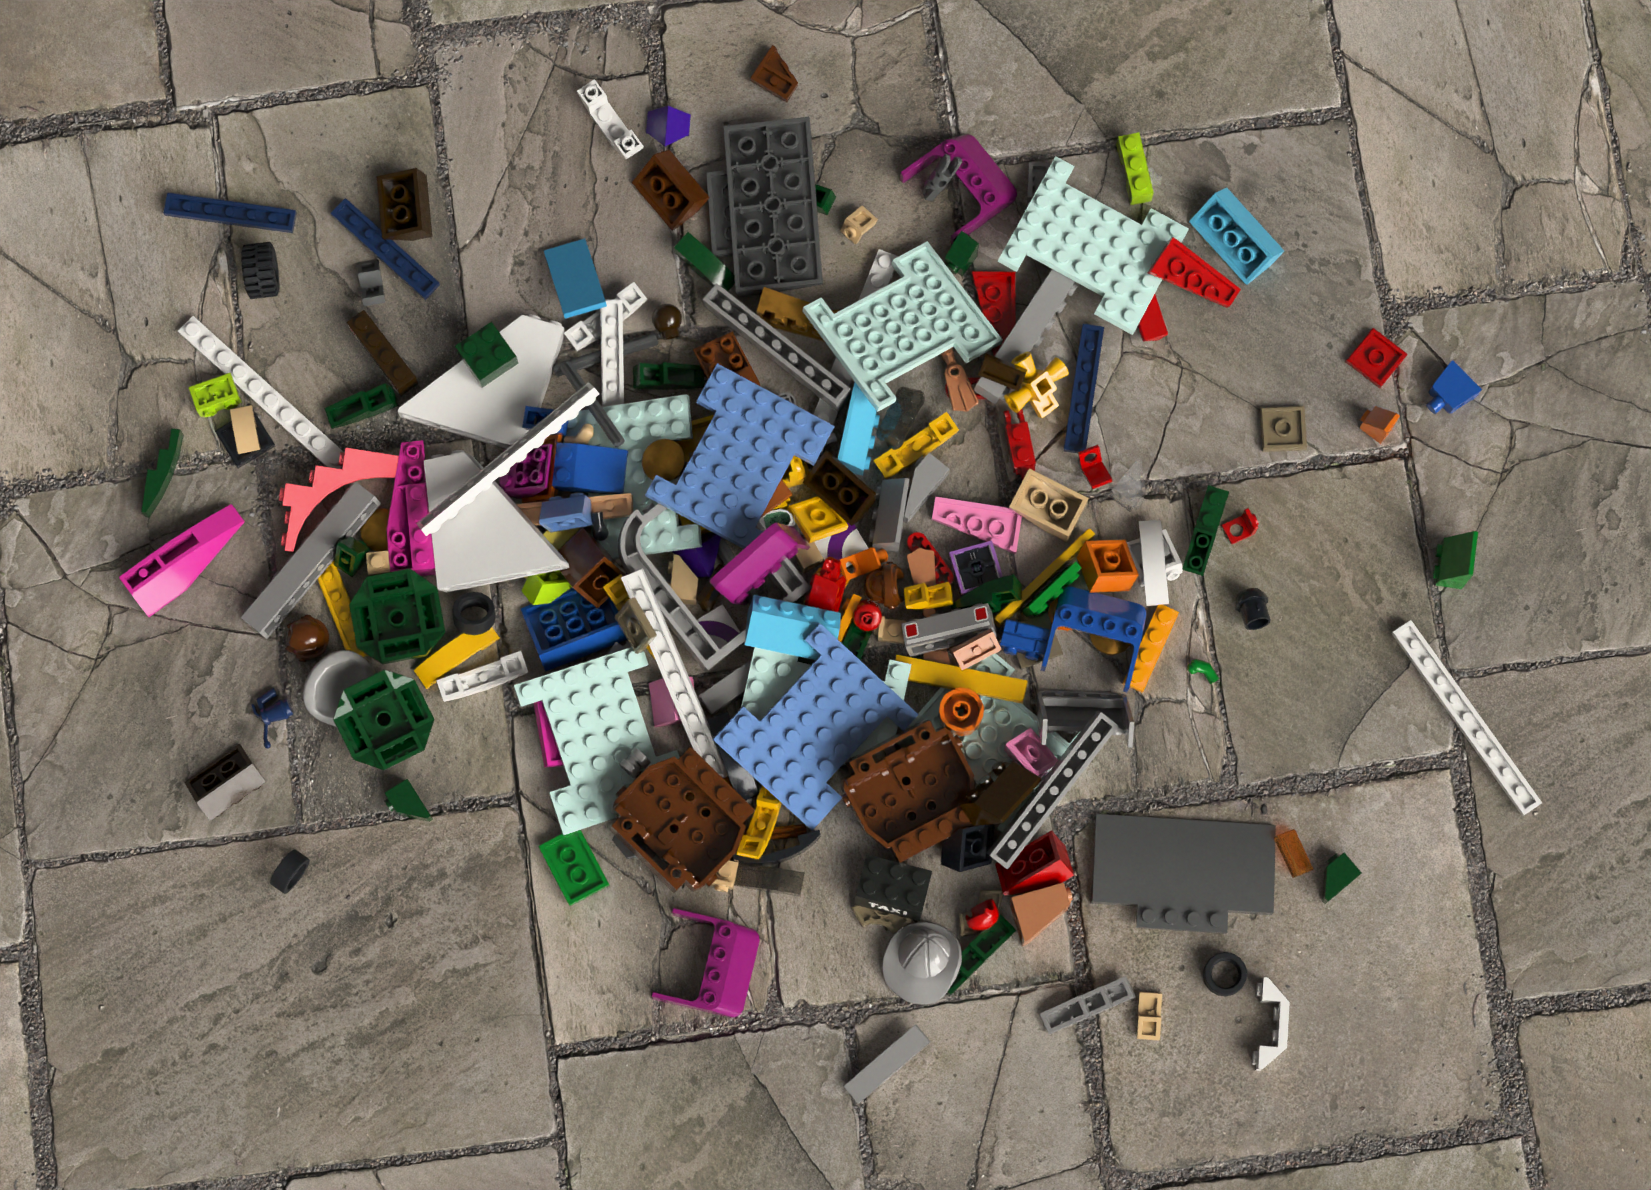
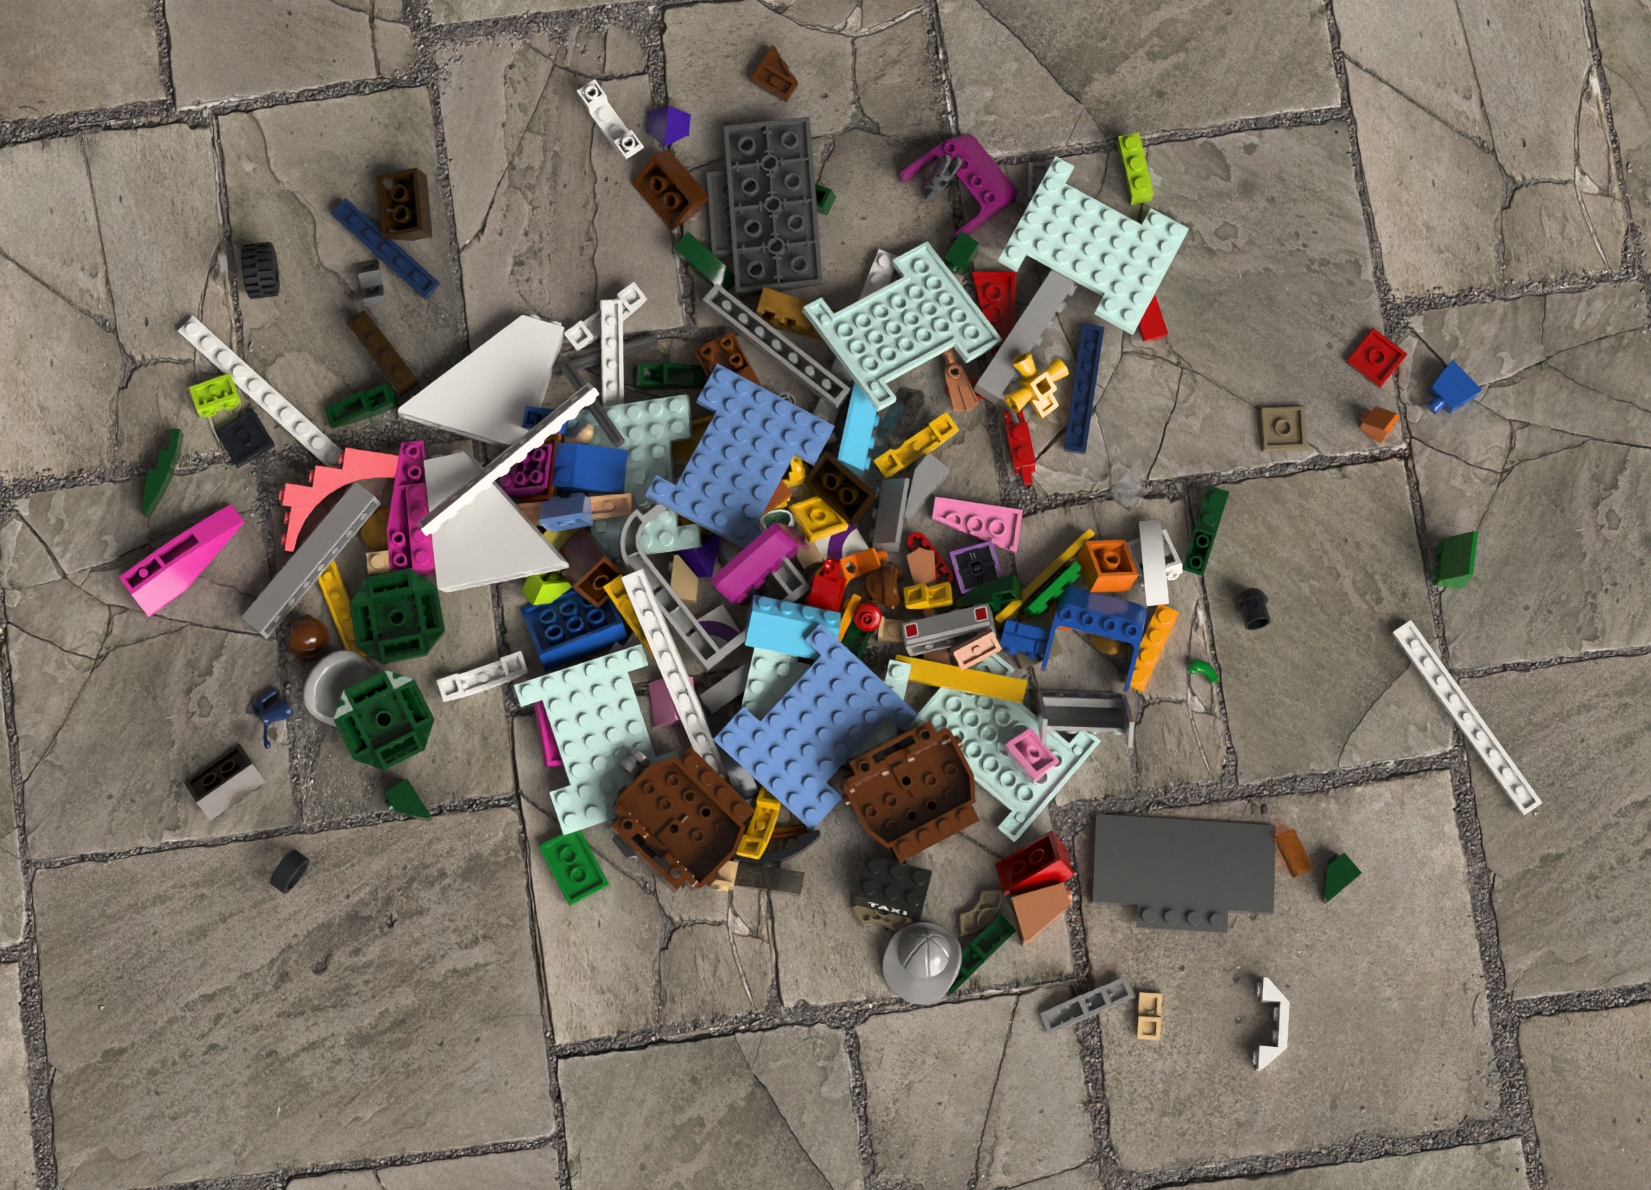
dark blue plate [163,193,297,233] -> none
tan slope [230,405,260,454] -> none
dark green slope [334,537,369,577] -> none
yellow slope [414,627,500,689] -> none
black tyre [452,592,495,635] -> none
dark green brick [455,321,519,388] -> none
dark azure tile [544,238,607,319] -> none
black arm [591,512,609,541] -> none
dark tan tile [615,597,657,654] -> none
pearl gold dish [642,439,685,481] -> none
dark brown piece [652,304,682,340] -> none
magenta windscreen [652,908,760,1018] -> none
dark brown tile [696,564,724,613] -> none
tan bracket [840,206,878,244] -> none
light grey slope [844,1025,931,1104] -> none
orange brick [938,687,984,736] -> none
black slope [941,824,995,872] -> none
dark brown slope [960,761,1042,826] -> none
red hair [965,899,999,930] -> none
dark brown tile [978,353,1027,391] -> none
light grey brick [987,711,1118,869] -> none
tan slope [1009,469,1089,542] -> none
red bracket [1078,445,1112,489] -> none
red wing [1147,237,1241,308] -> none
medium azure slope [1189,188,1284,285] -> none
black tyre [1203,952,1247,997] -> none
red bracket [1222,508,1259,545] -> none

